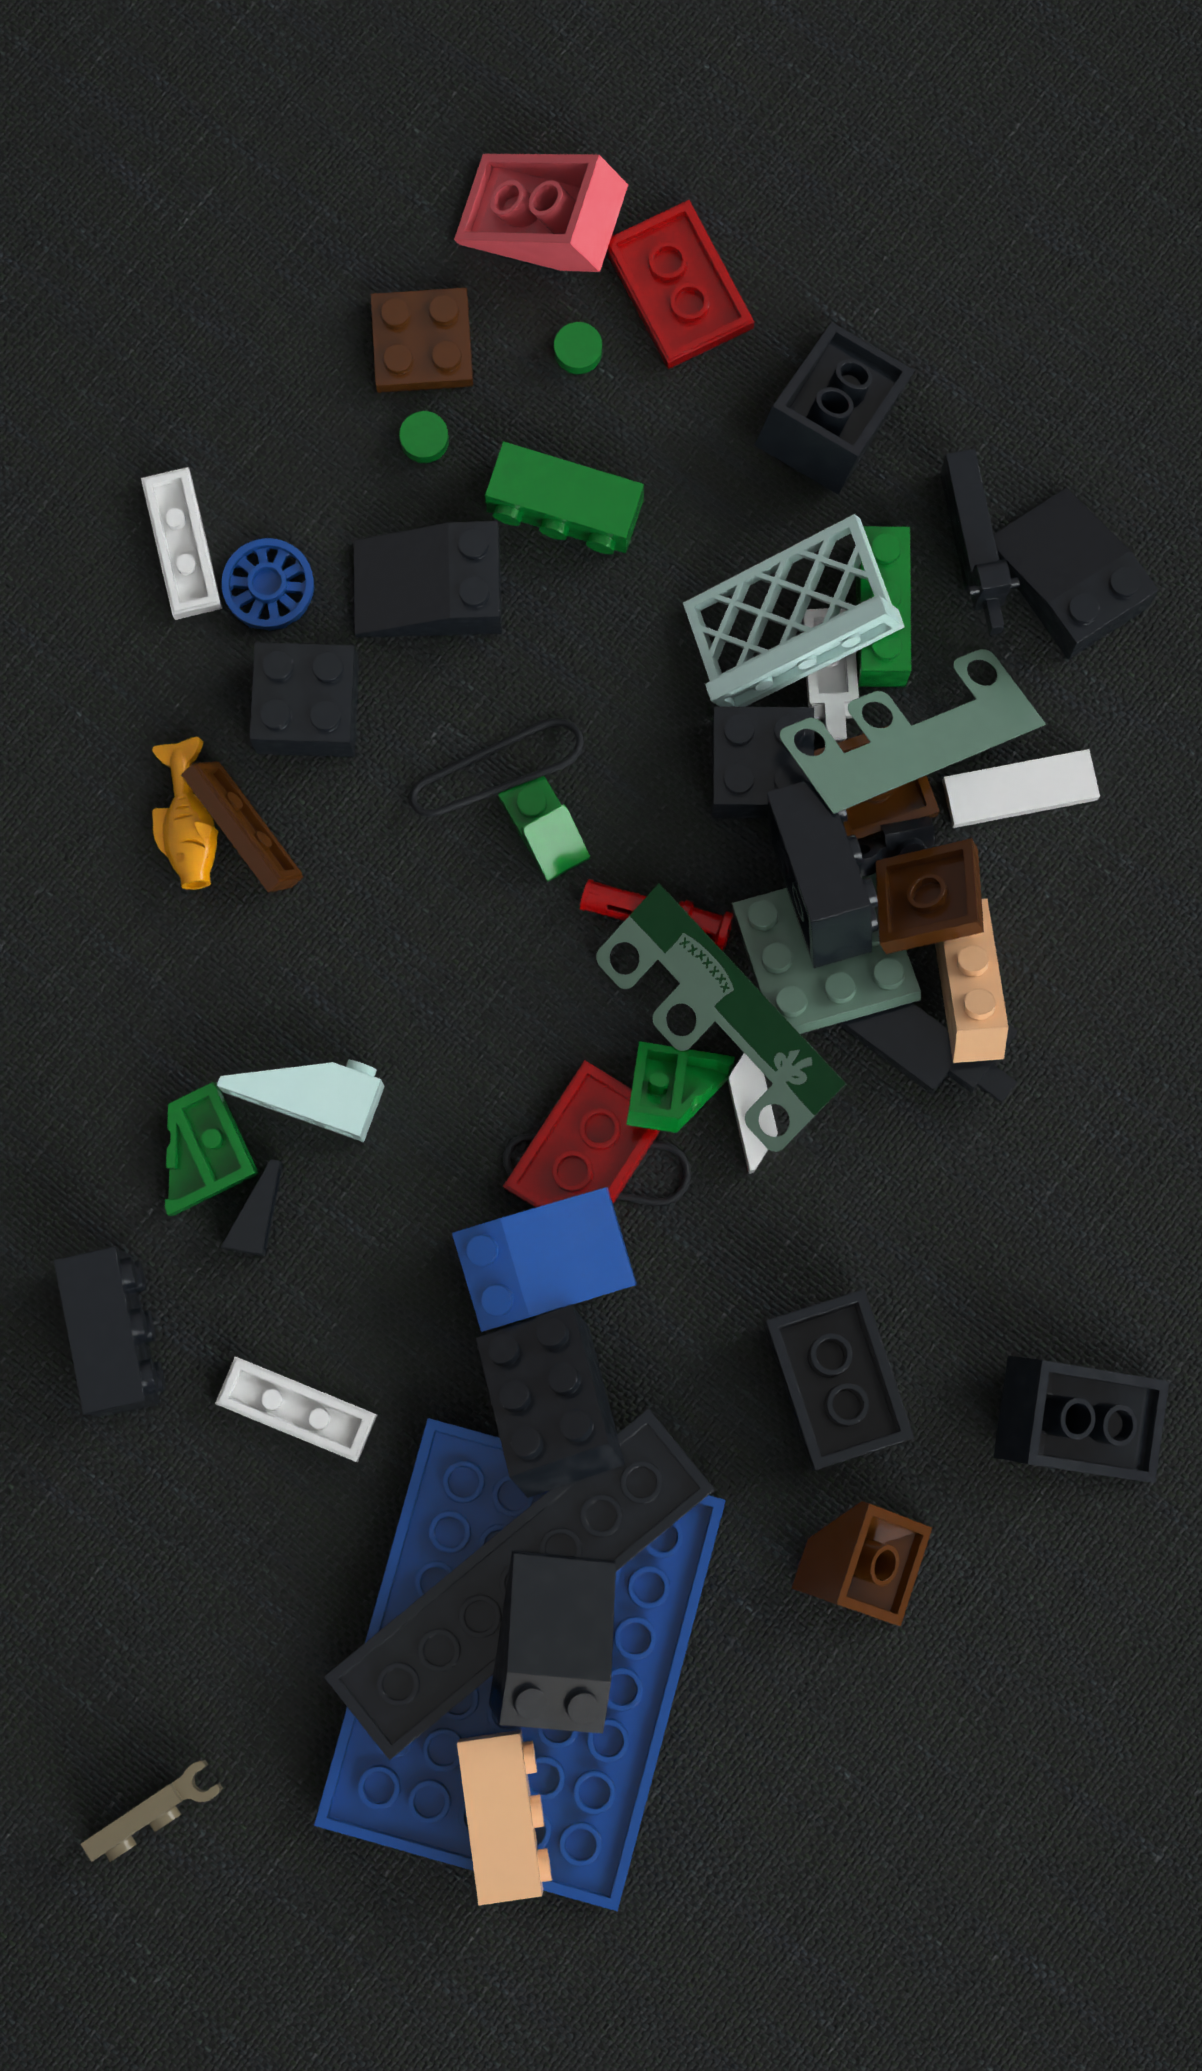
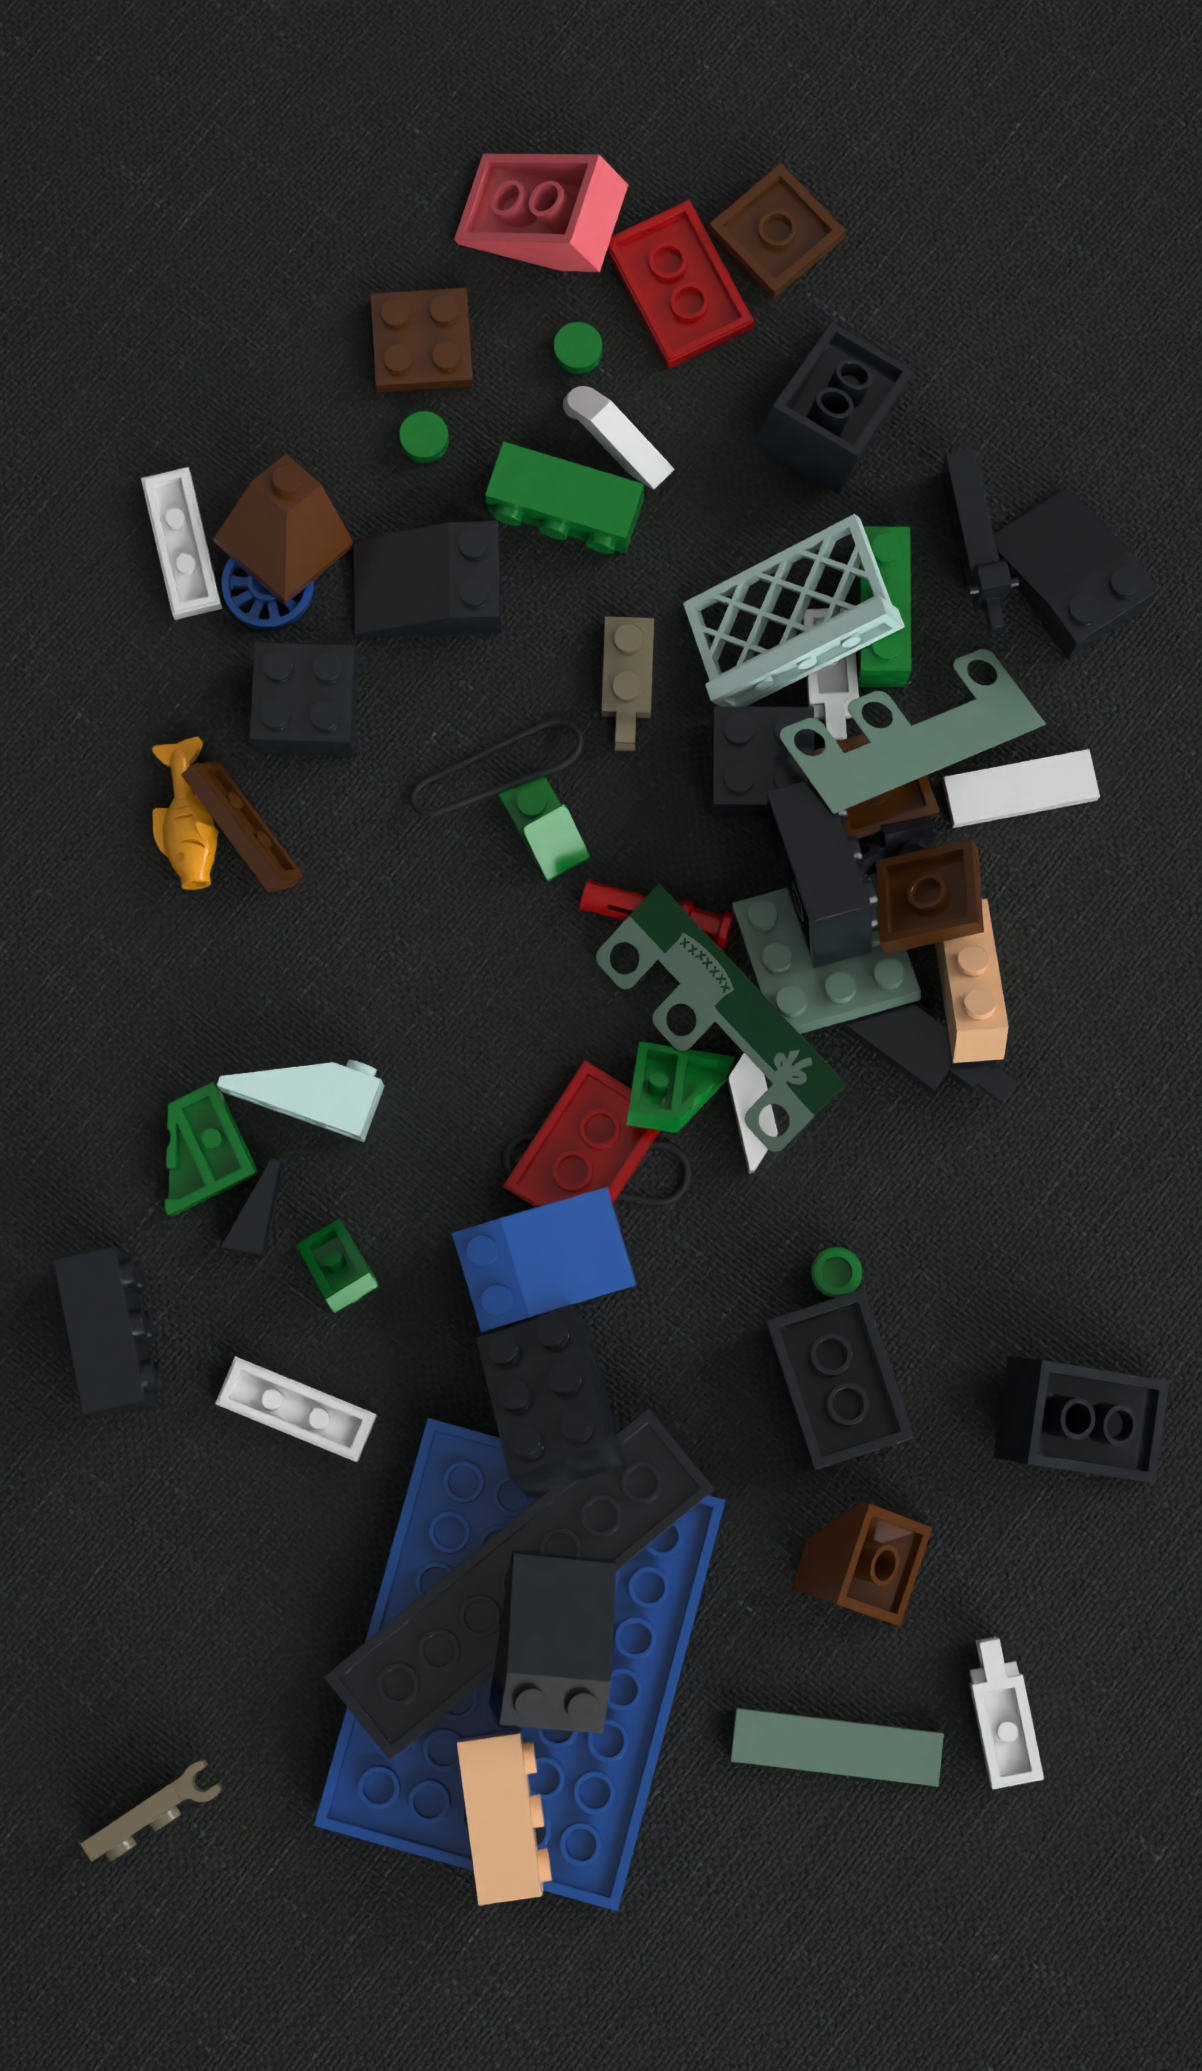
none -> reddish brown slope [214,454,353,605]
none -> green slope [296,1219,378,1313]
none -> white piece [563,386,675,490]
none -> dark tan plate [602,616,654,751]
none -> reddish brown plate [709,163,846,299]
none -> sand green tile [730,1708,944,1787]
none -> green tile [810,1247,862,1299]
none -> white hinge [969,1637,1044,1789]

